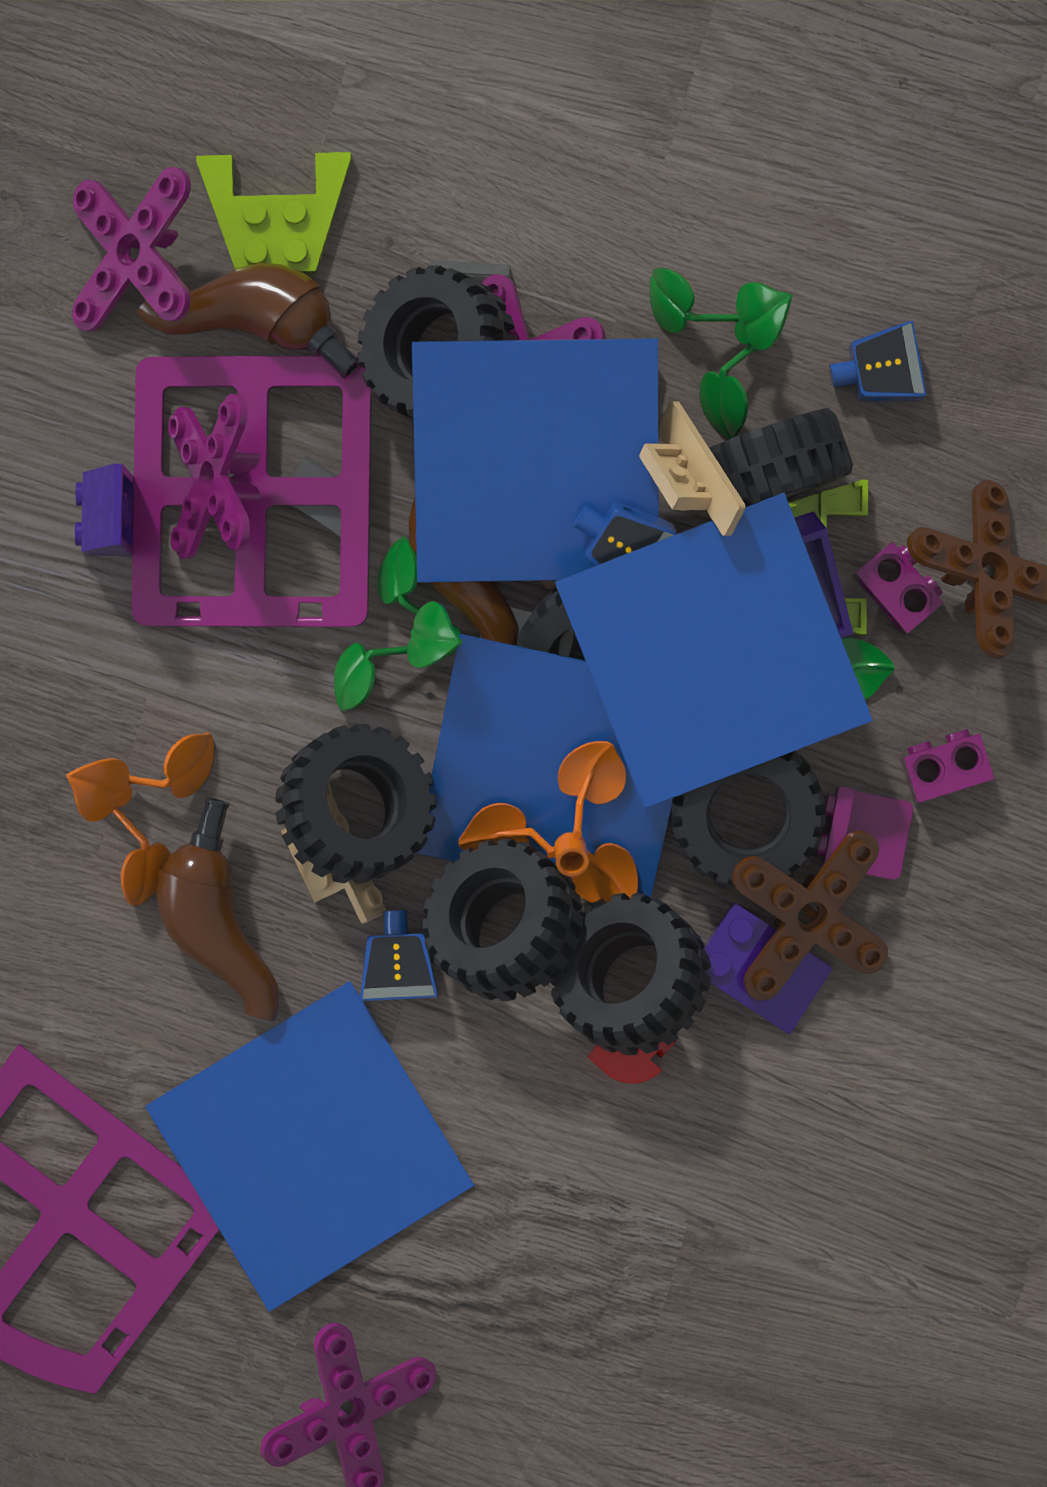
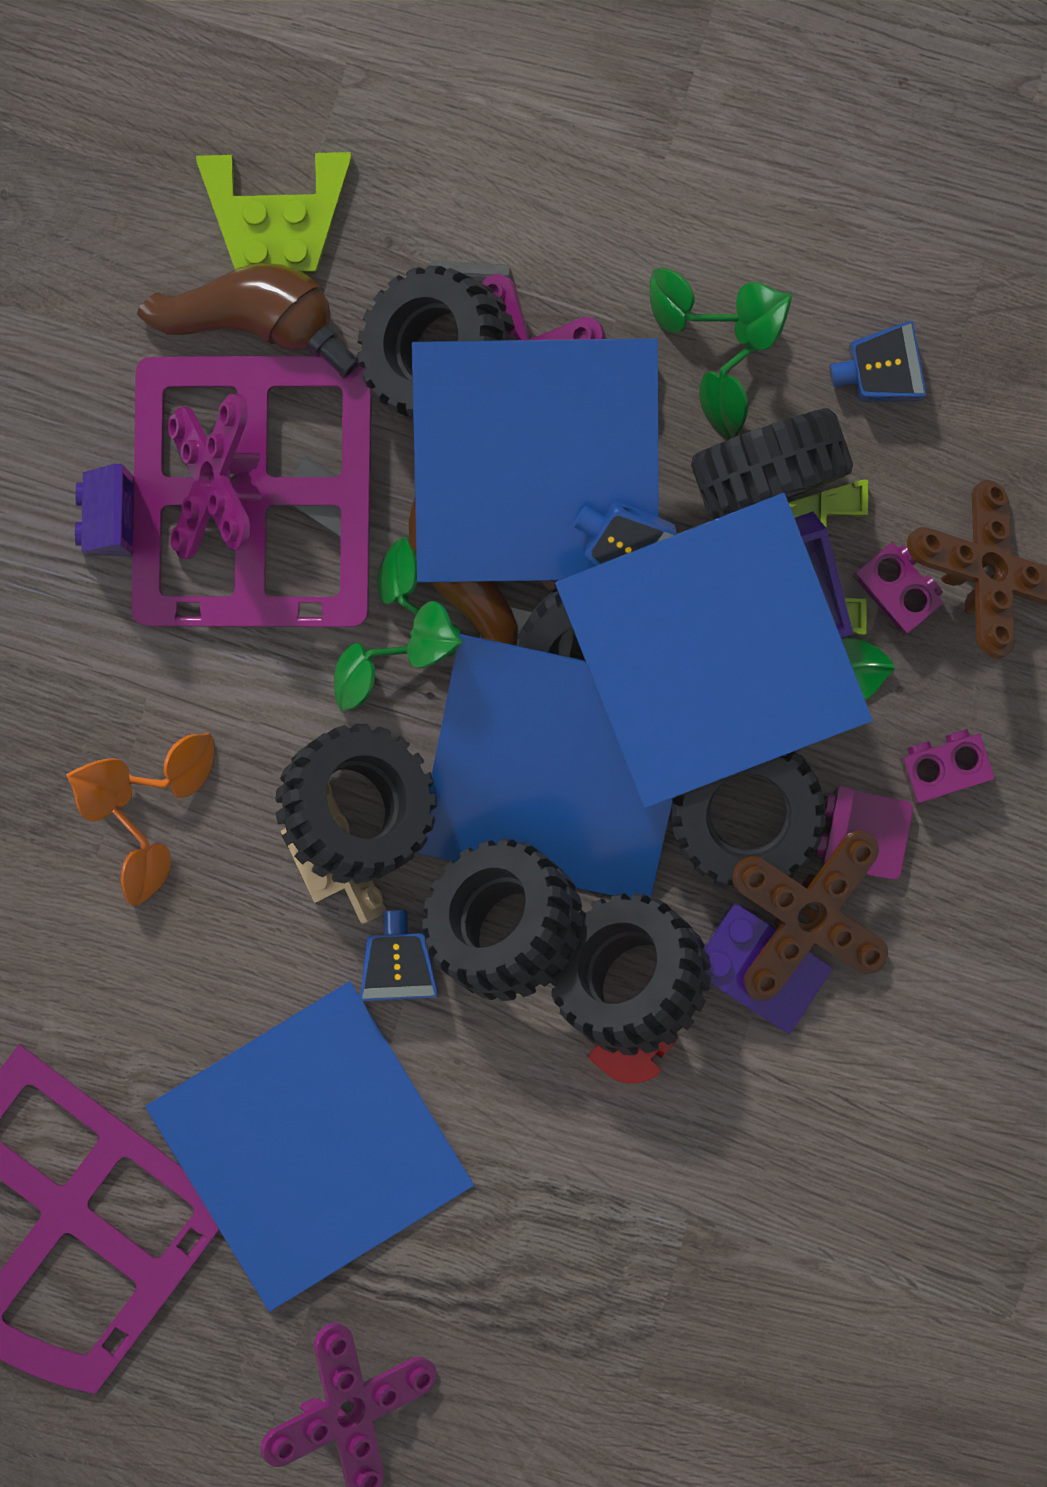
magenta piece [72,167,191,332] -> none
reddish brown animal [157,797,279,1021] -> none
orange plant [458,741,638,903] -> none
tan bracket [639,401,745,536] -> none

